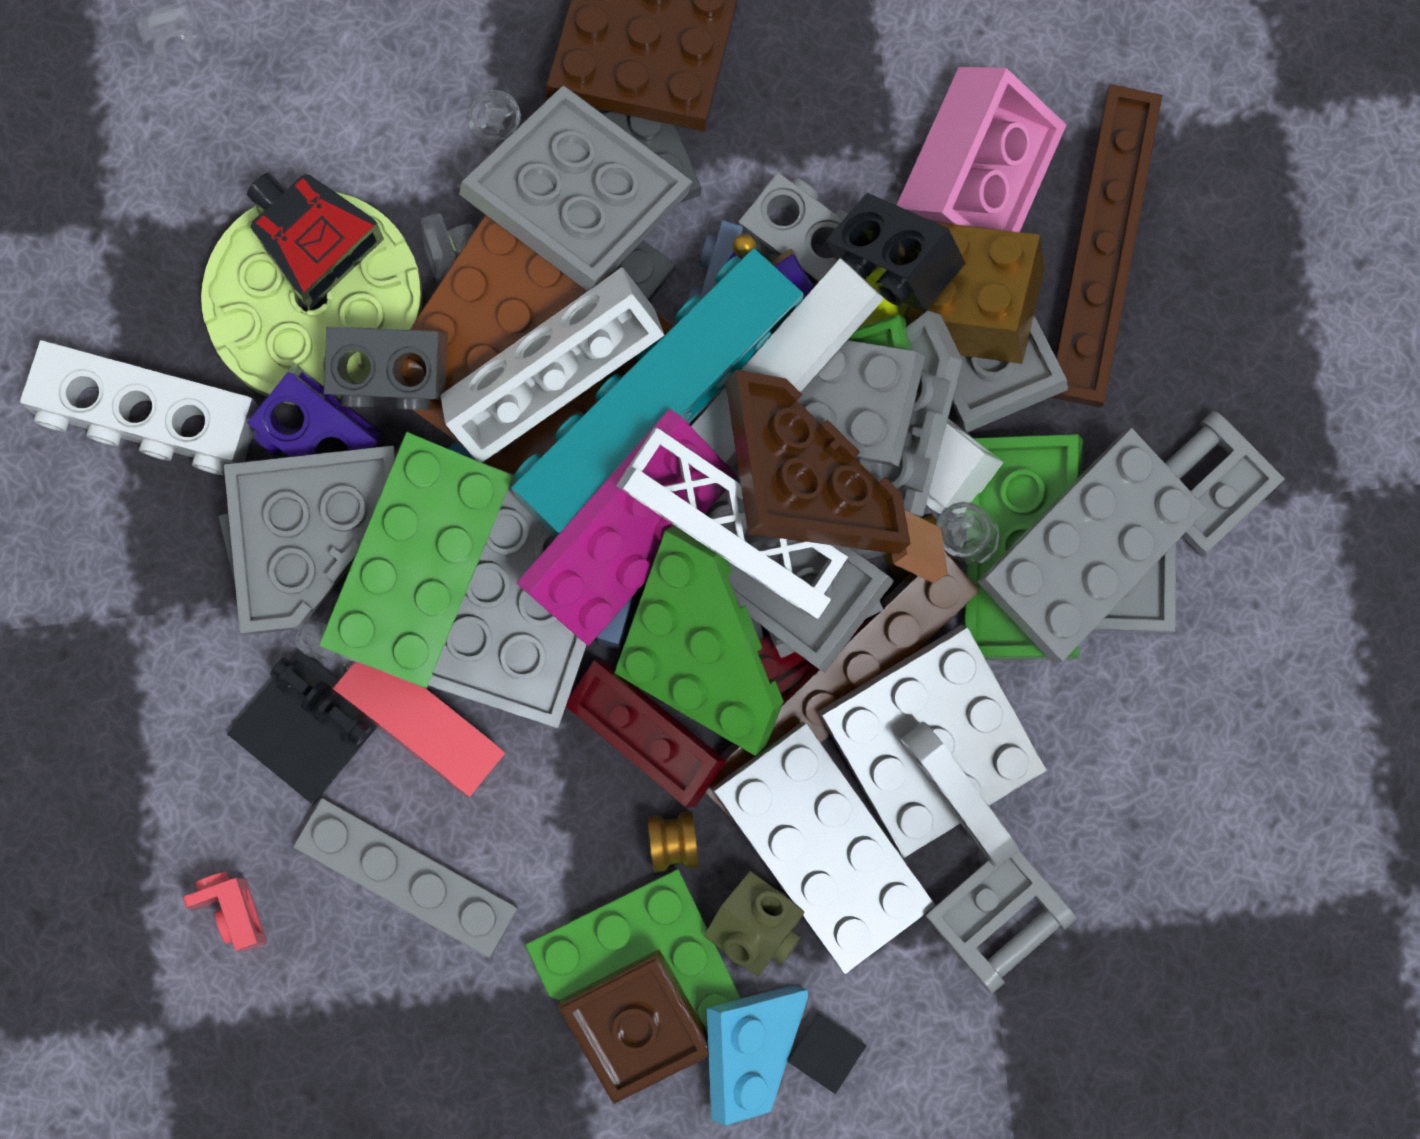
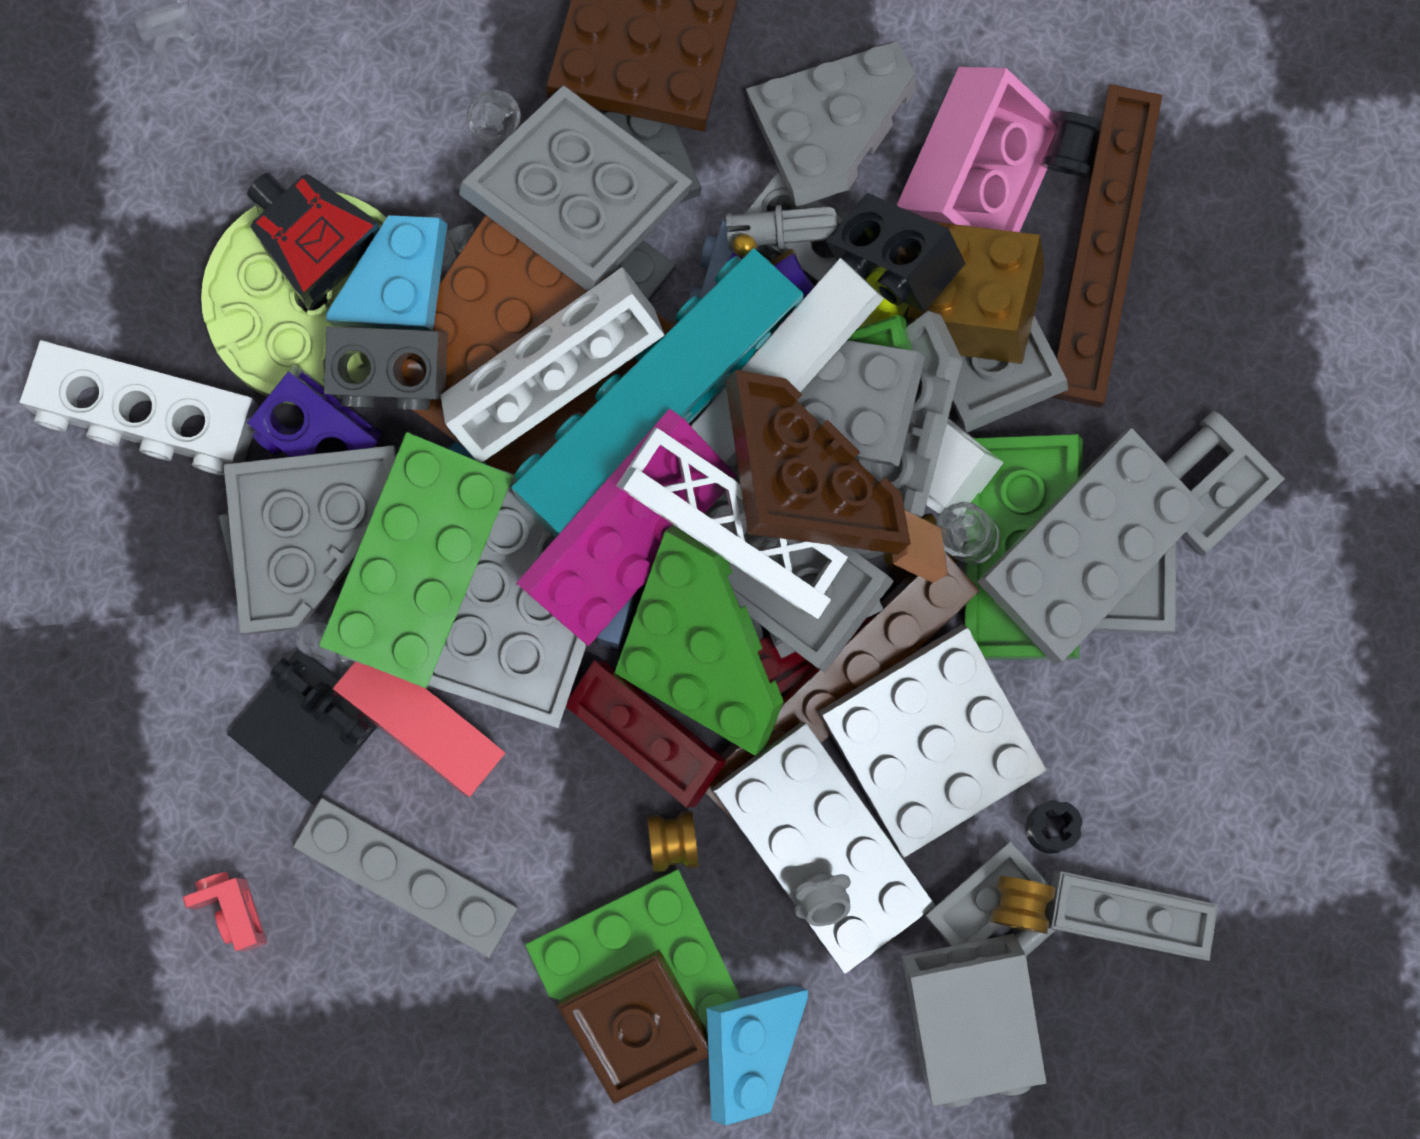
olive brick [704,871,806,977] -> none
black tile [787,1013,867,1094] -> none
beam [900,721,1019,868] -> none
none -> medium azure wing [326,215,448,331]
none -> light grey axle [726,205,837,250]
none -> light grey plate [746,41,917,207]
none -> light grey plate [794,874,851,927]
none -> light grey brick [902,934,1046,1107]
none -> pearl gold wheel [990,876,1056,934]
none -> black bush [1025,800,1083,854]
none -> black bush [1042,111,1102,177]
none -> light grey tile [1046,871,1218,961]

